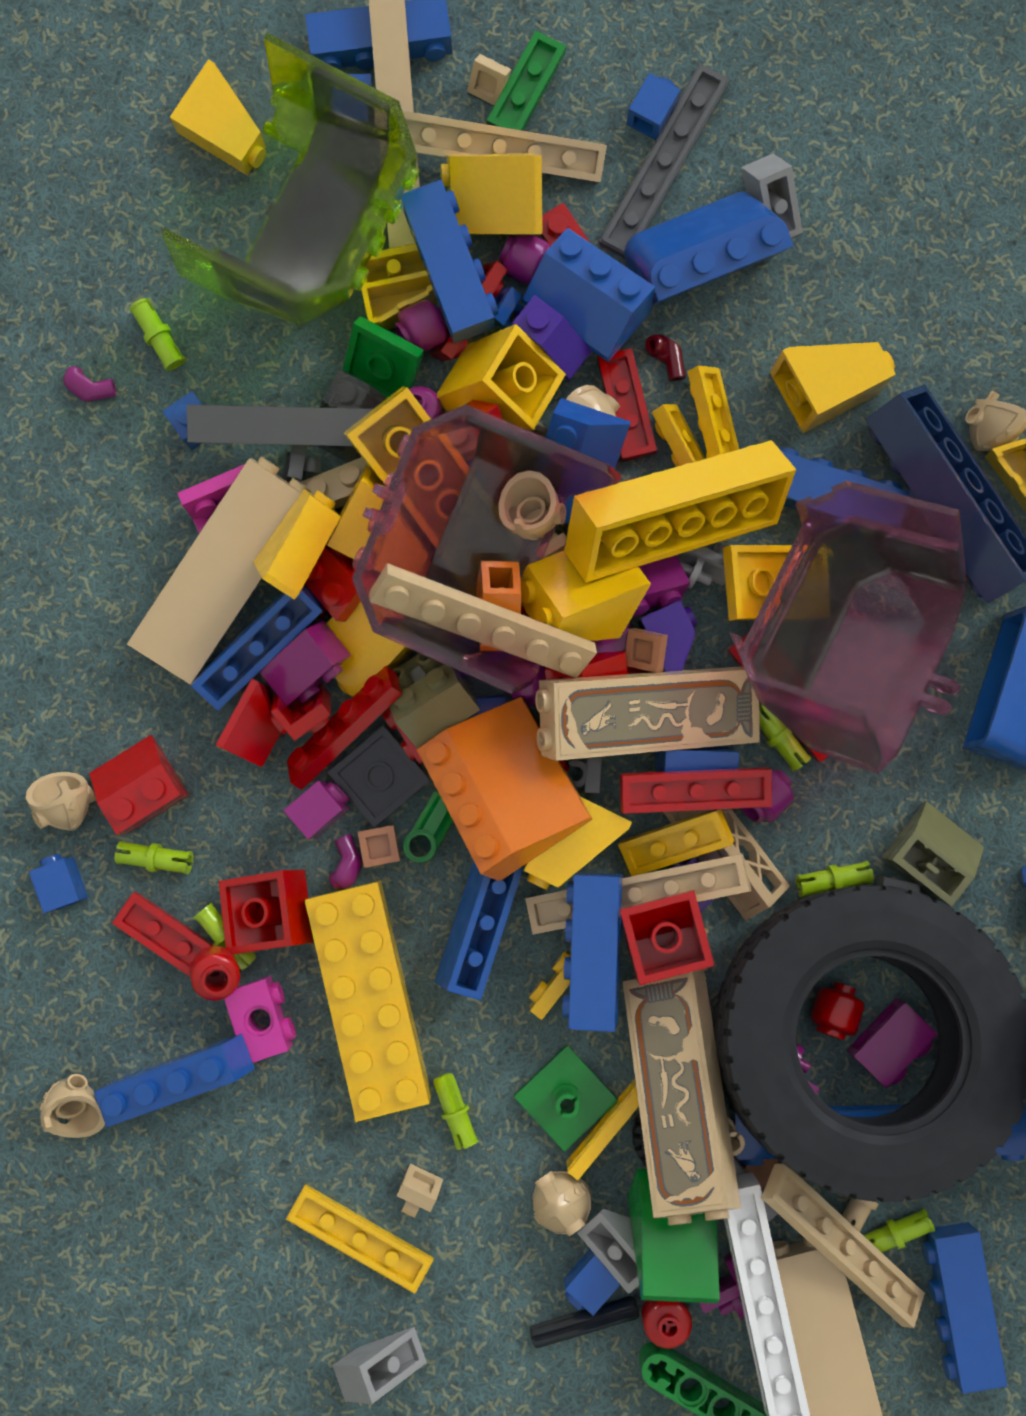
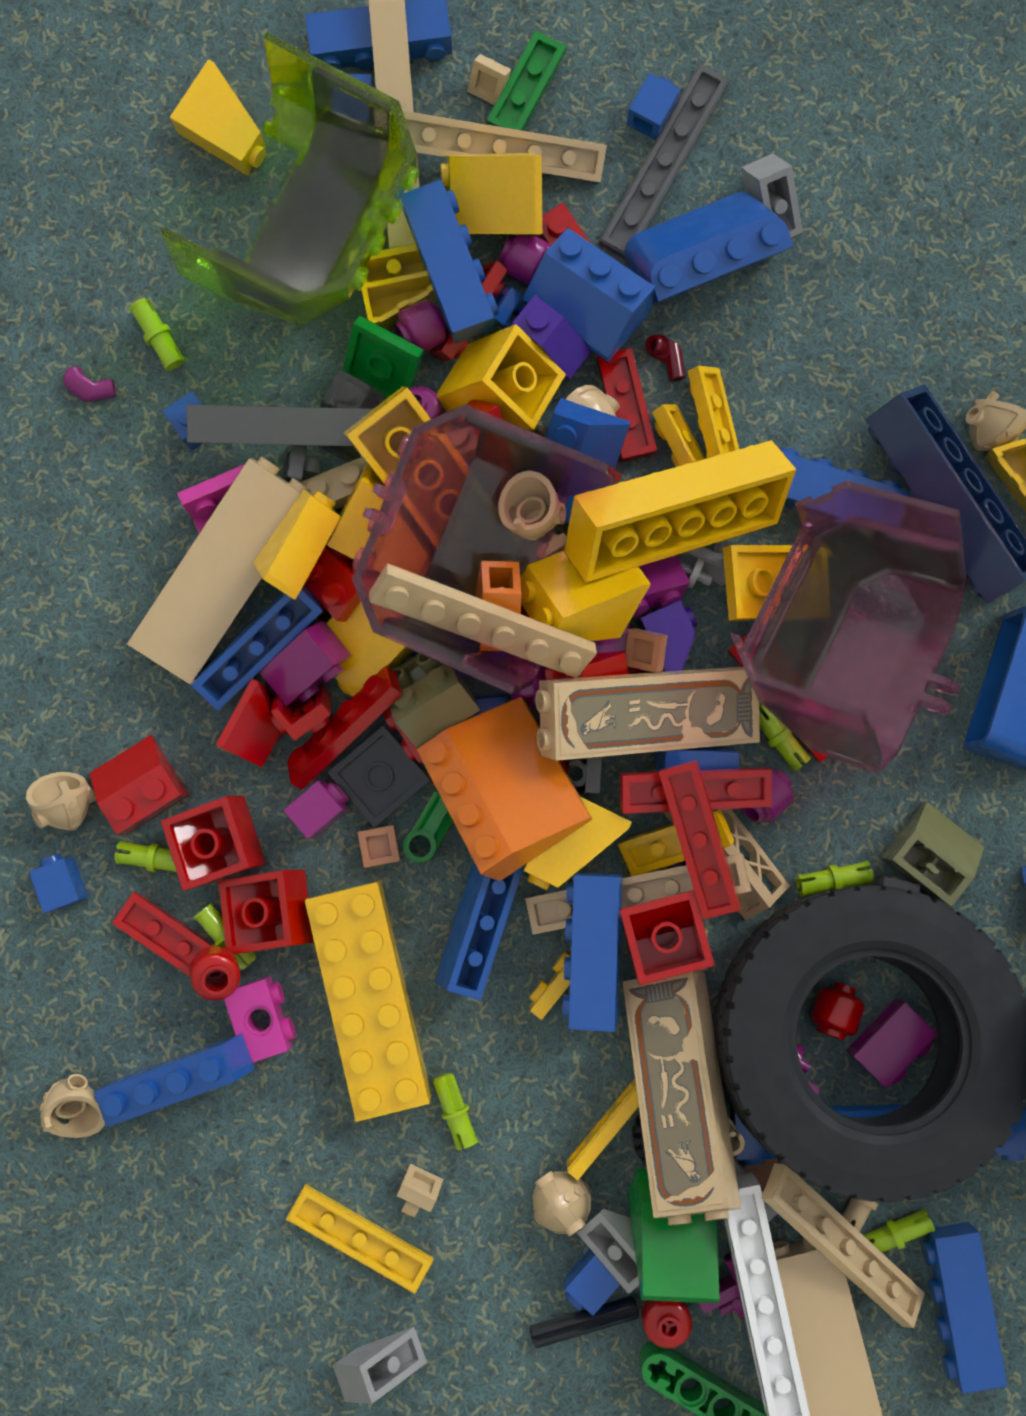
magenta arm [329,834,362,890] -> none
green tile [514,1044,618,1152] -> none
yellow slope [770,342,896,434] -> none
none -> red slope [161,796,266,891]
none -> red plate [659,760,741,920]

